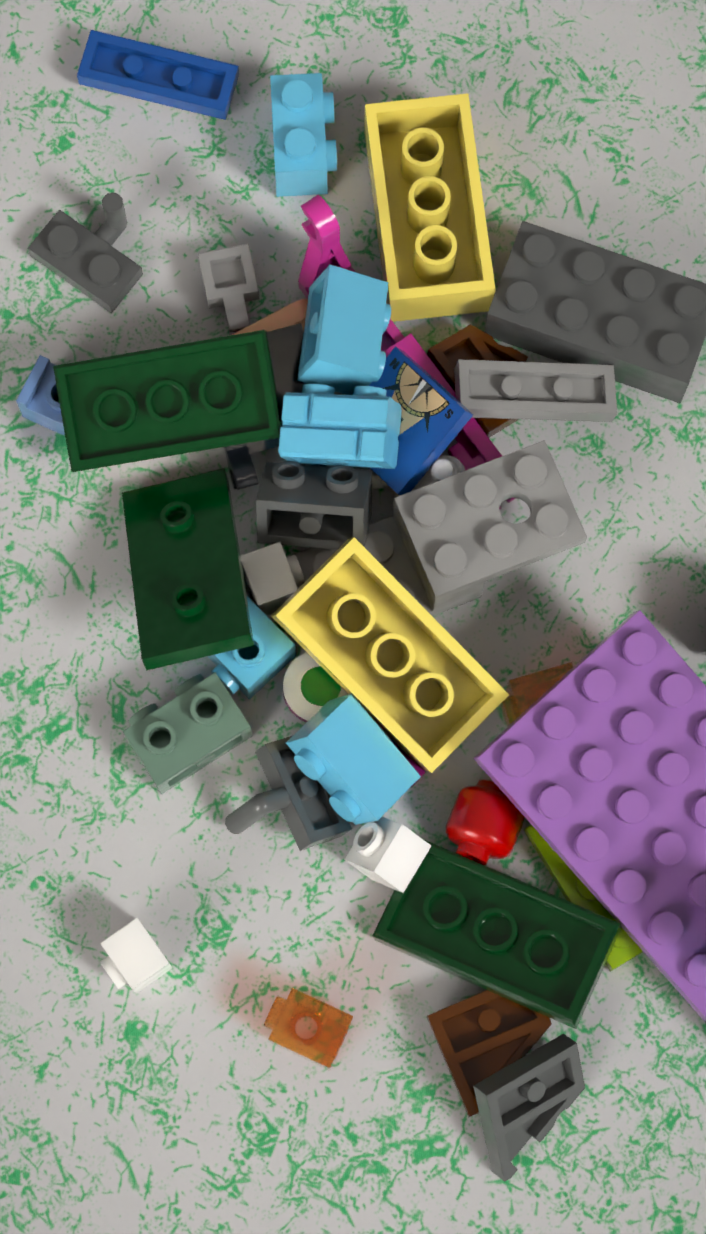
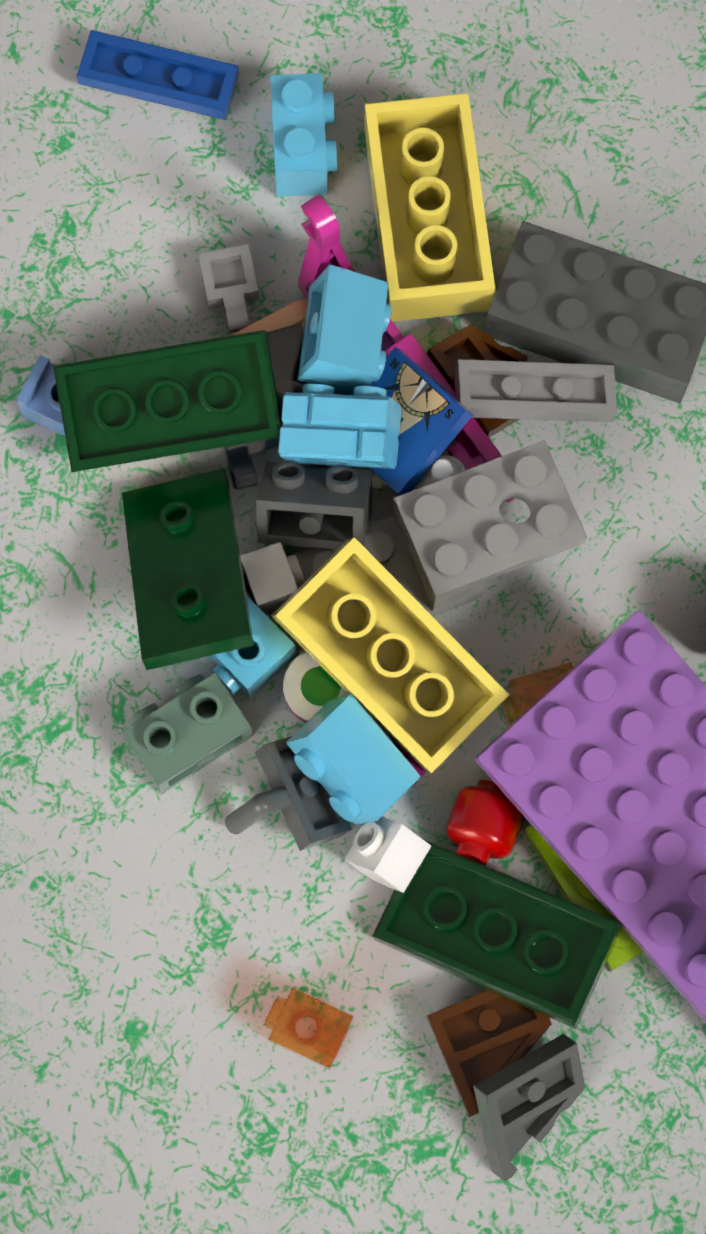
dark grey plate [28,193,143,314] -> none
white plate [100,918,172,994] -> none

